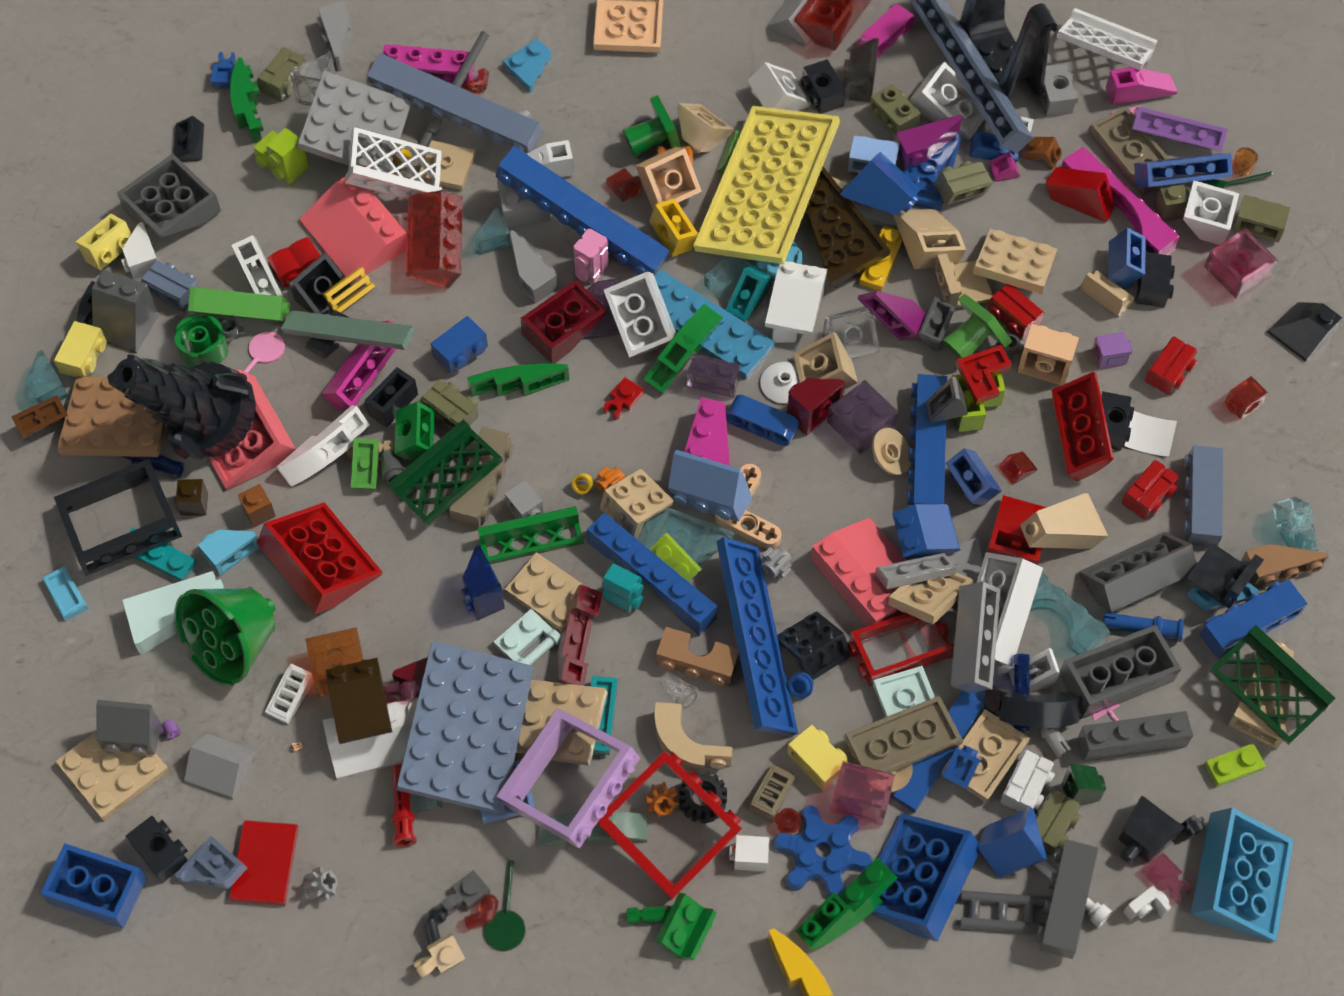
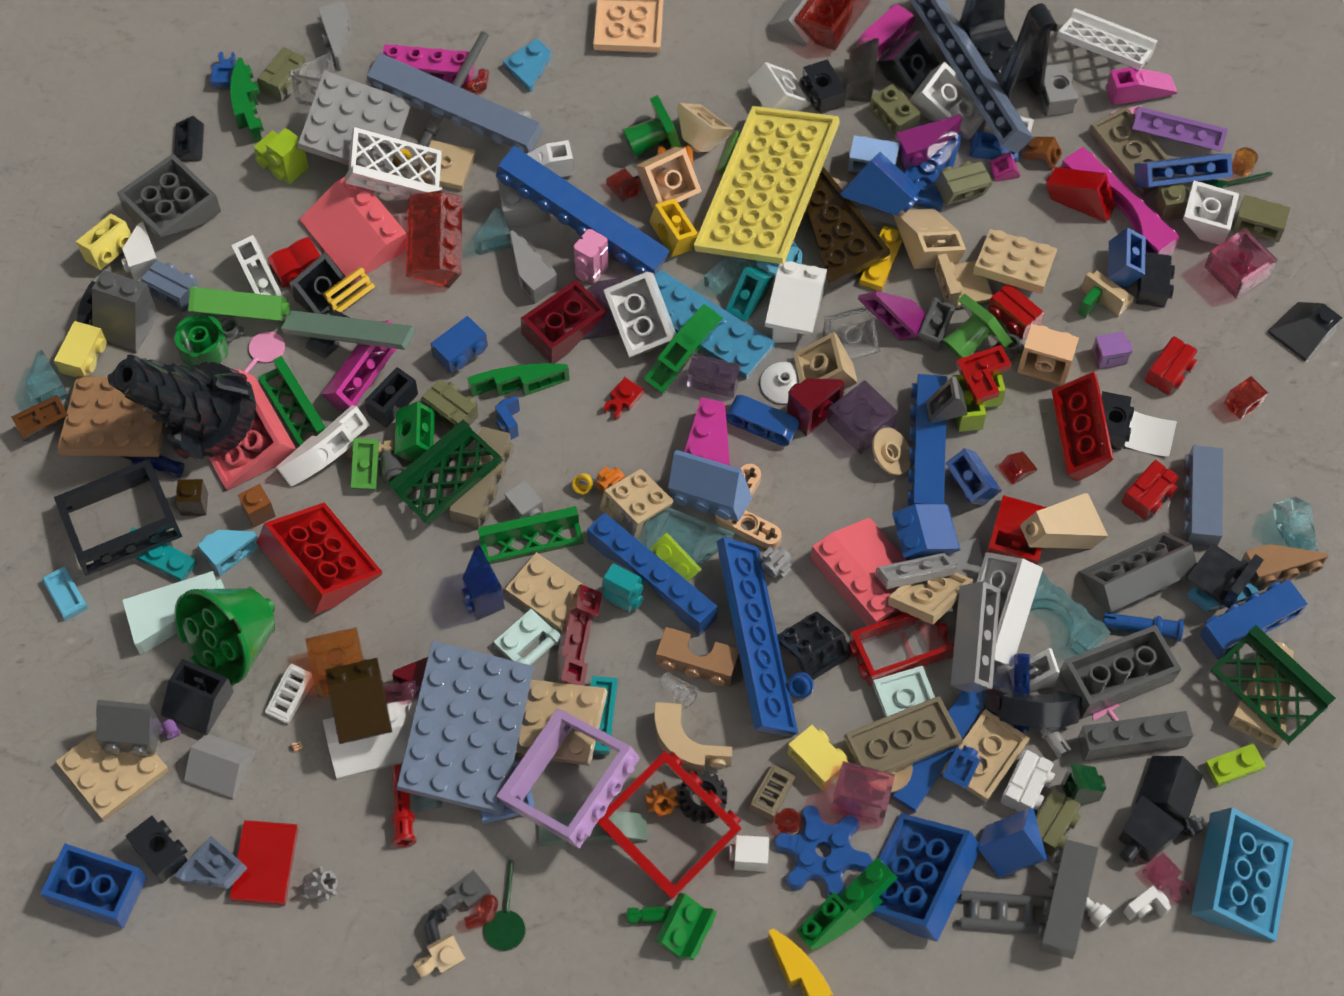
none -> black slope [161,659,234,735]
none -> green fence [258,355,326,446]
none -> blue bracket [495,396,520,440]
none -> black slope [877,31,940,95]
none -> green tile [1079,286,1102,319]
none -> black slope [1135,756,1203,822]

